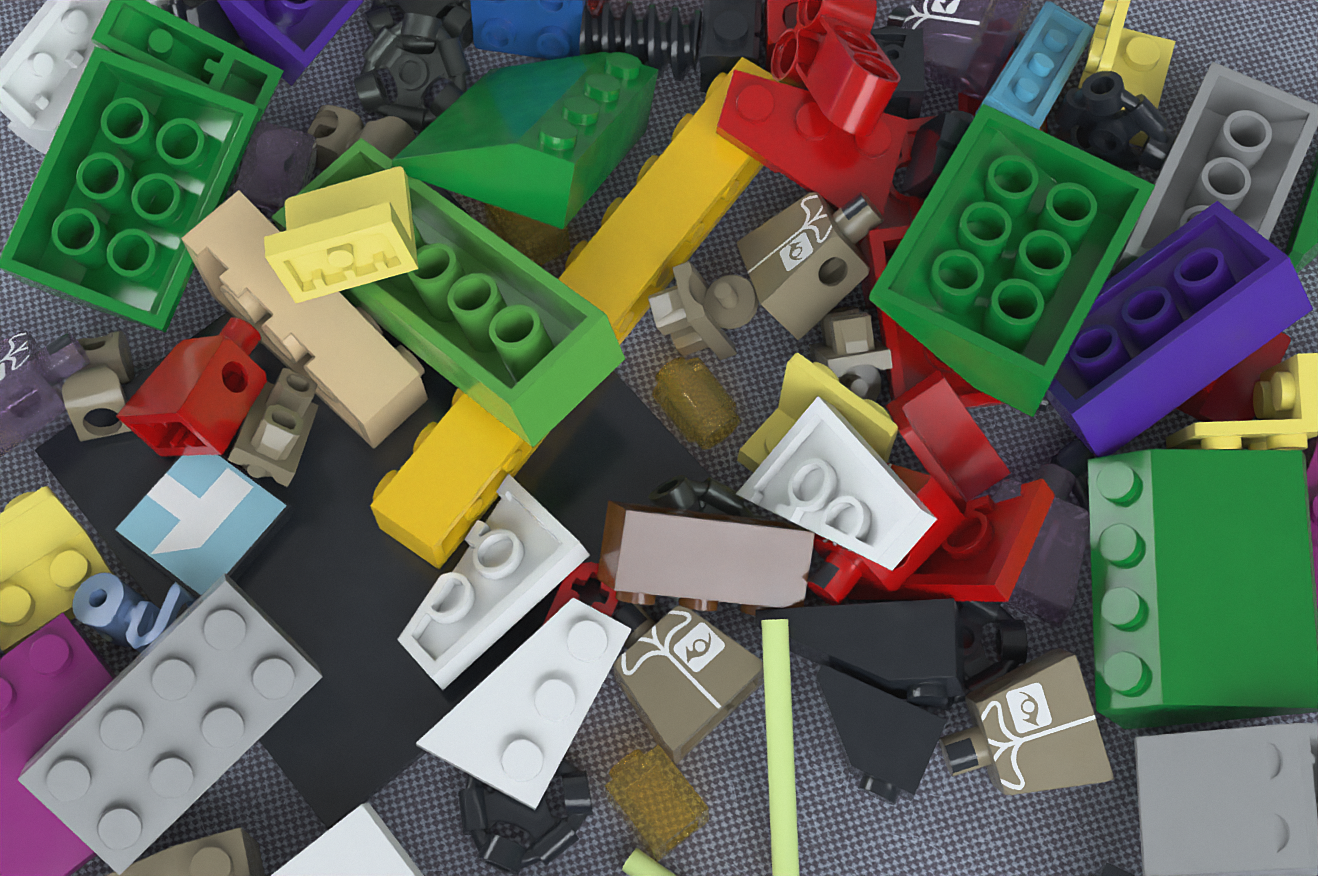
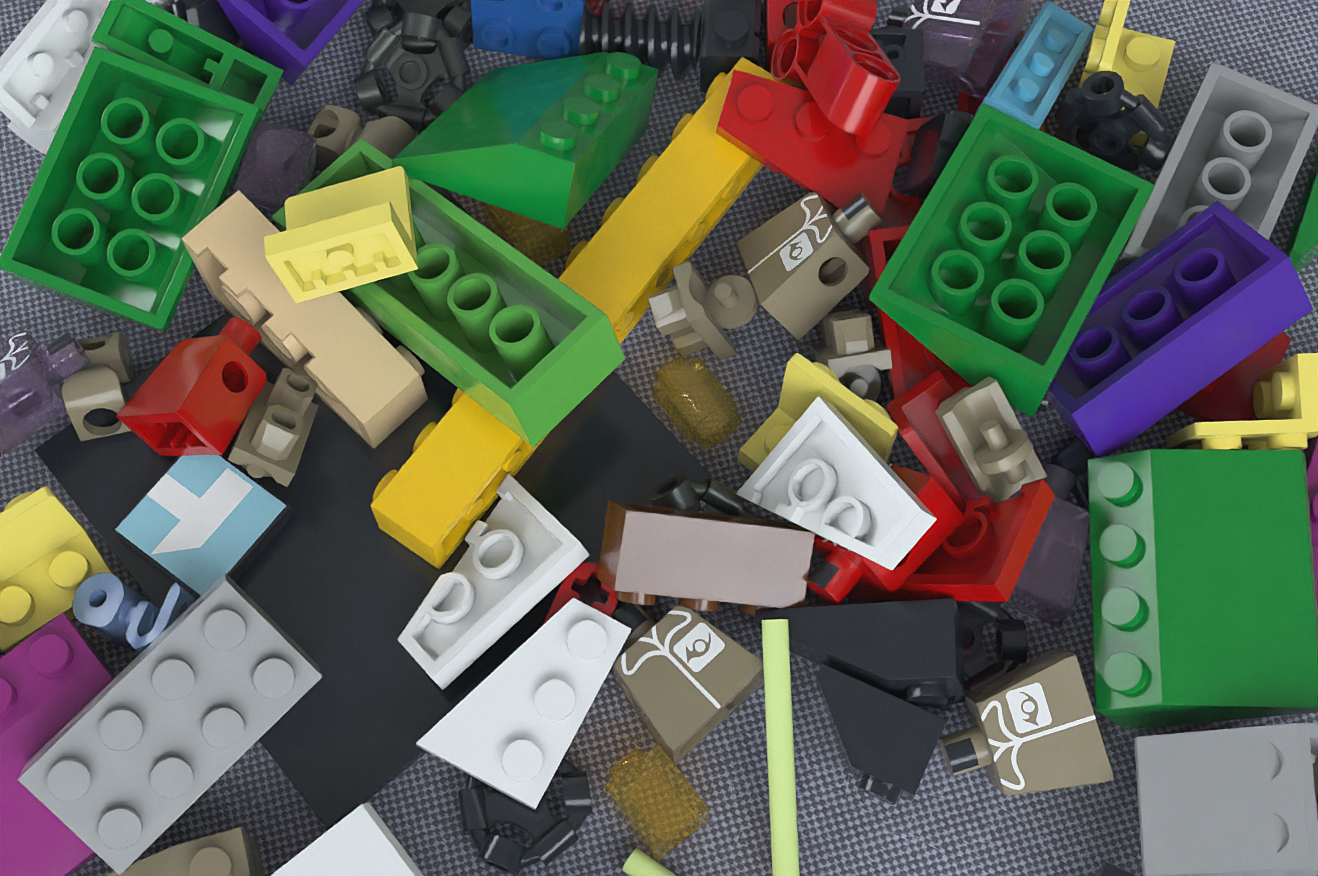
none -> dark tan hips [935,376,1047,503]

